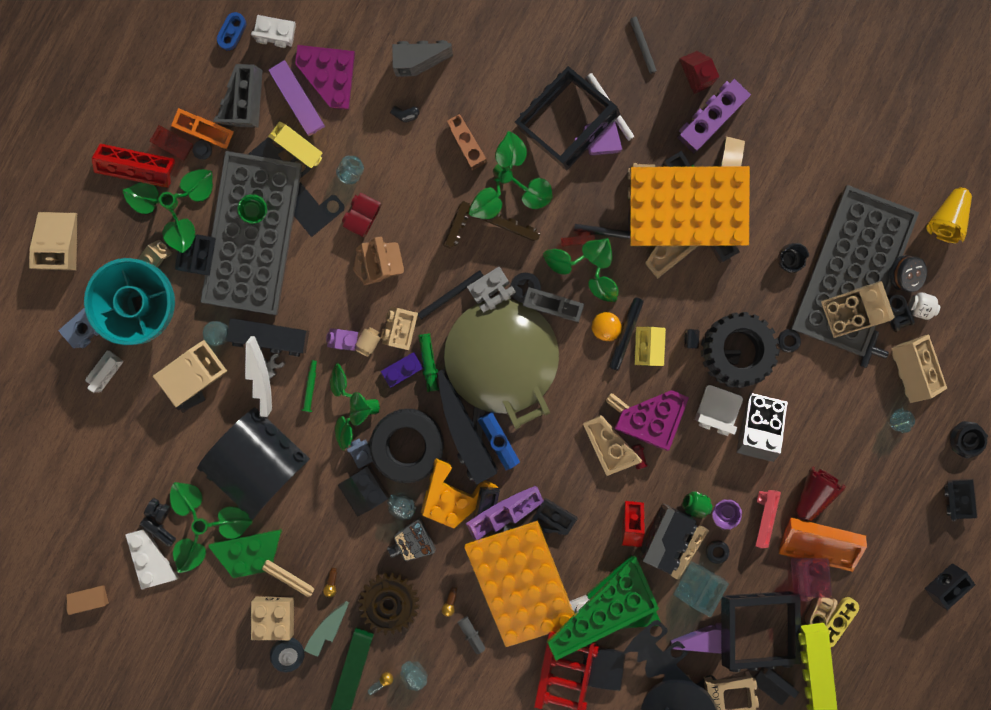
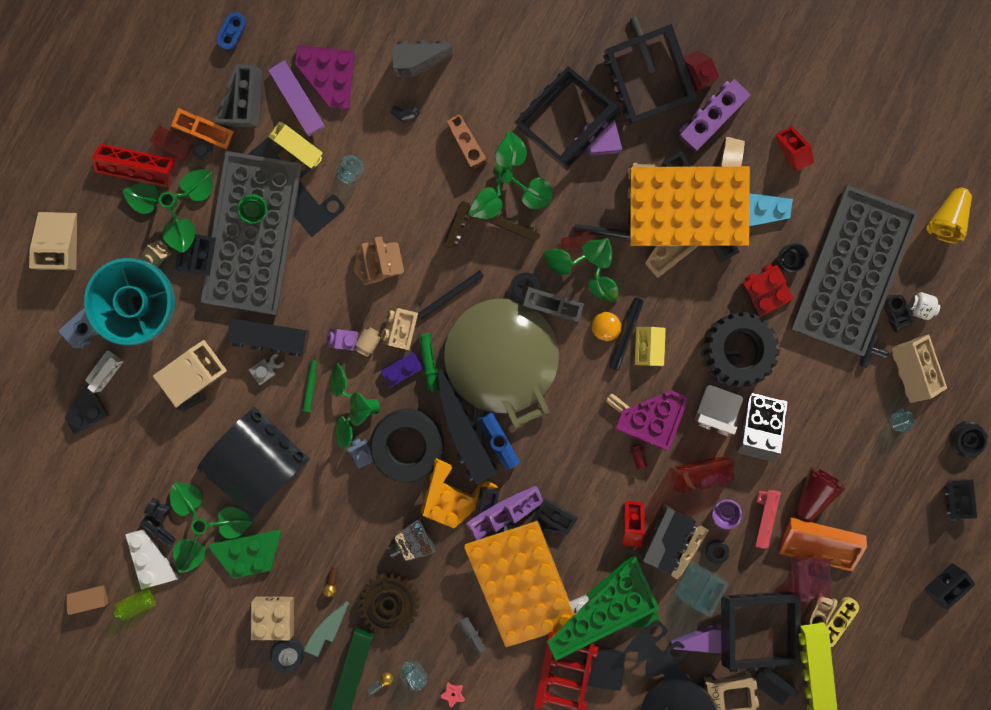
clear light blue head [203,321,229,346] -> none
white slope [245,336,272,417] -> none
white bracket [251,15,296,48] -> none
tan axle [262,560,314,597] -> none
black slope [338,465,390,517] -> none
dark red brick [342,192,382,238] -> none
clear light blue head [387,492,416,521] -> none
piece [442,587,457,617] -> none
light grey plate [467,267,516,313] -> none
tan wing [583,415,642,476] -> none
white bar [586,73,635,141] -> none
green head [682,491,713,519] -> none
black slope [684,329,700,349] -> none
black piece [778,329,801,353] -> none
tan slope [821,281,894,338] -> none
black head [890,255,927,292] -> none
none -> black wing [65,384,109,434]
none -> clear neon green hinge [114,587,157,621]
none -> coral plate [440,683,465,707]
none -> black window [603,24,698,124]
none -> clear red slope [670,455,734,494]
none -> red plate [741,264,794,317]
none -> medium azure wing [749,194,793,227]
none -> red slope [775,126,814,171]

